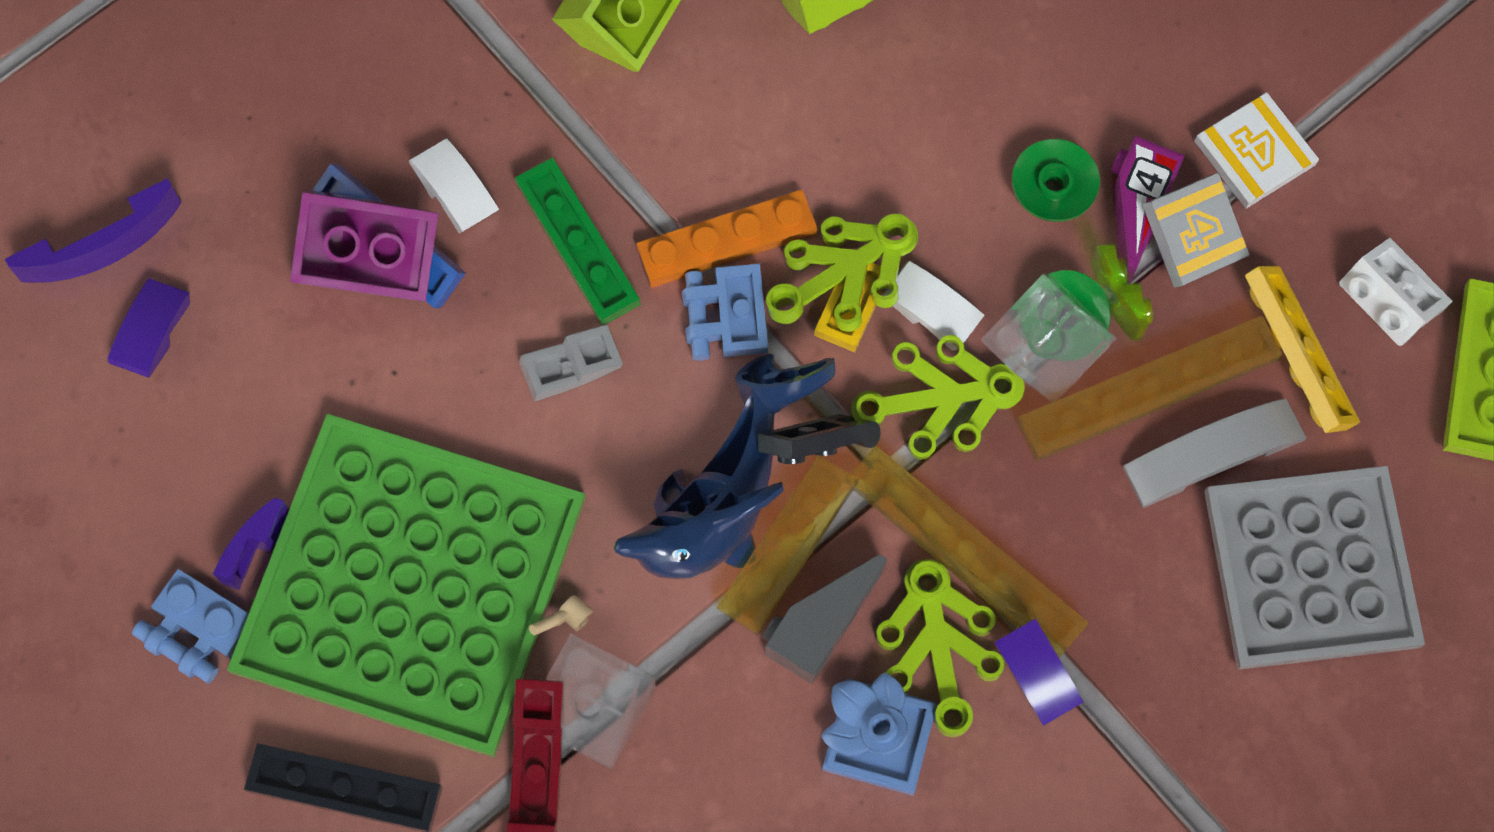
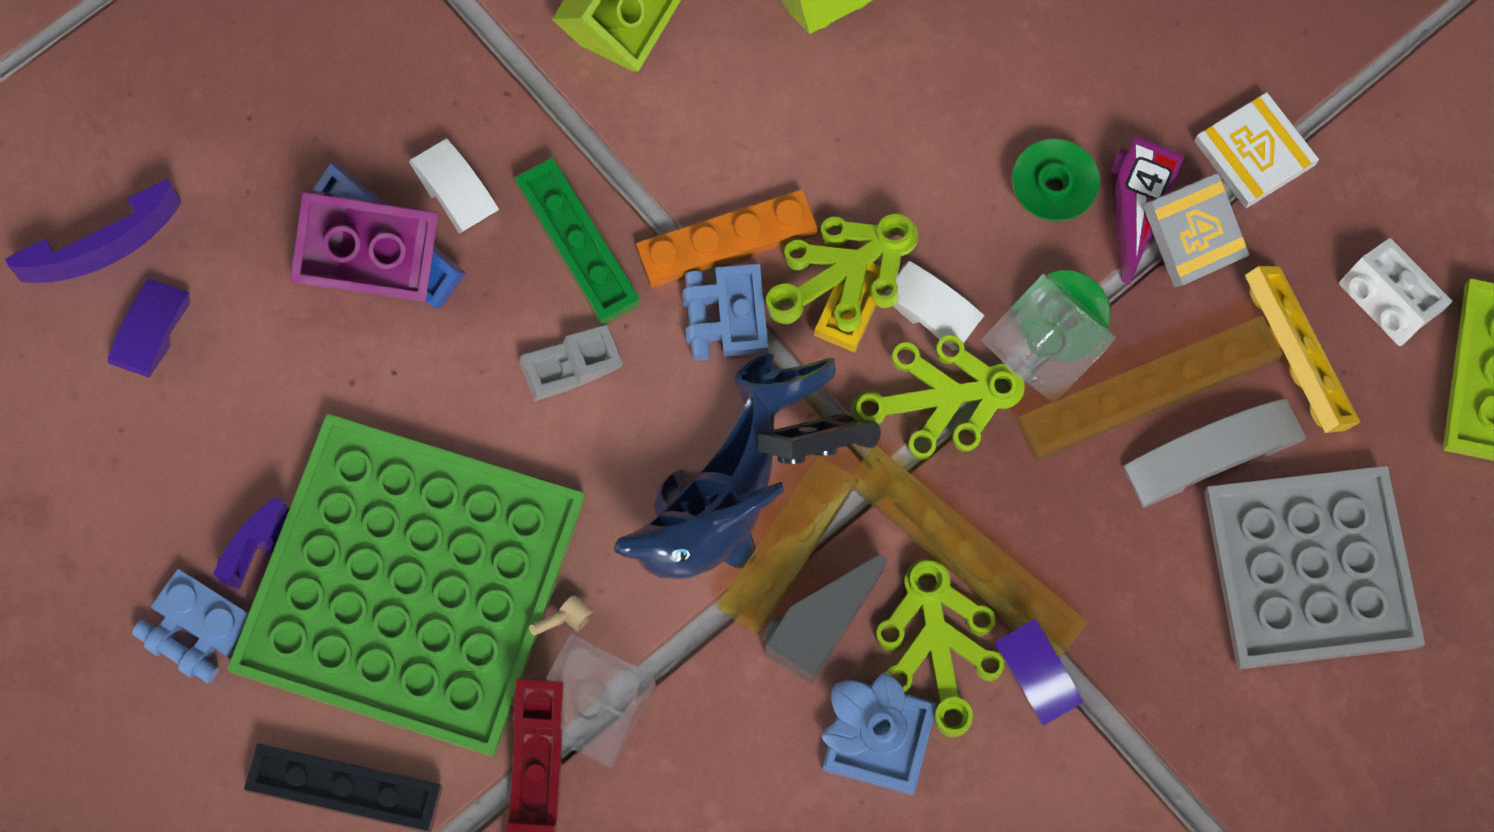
clear neon green slope [1091,244,1153,341] -> none

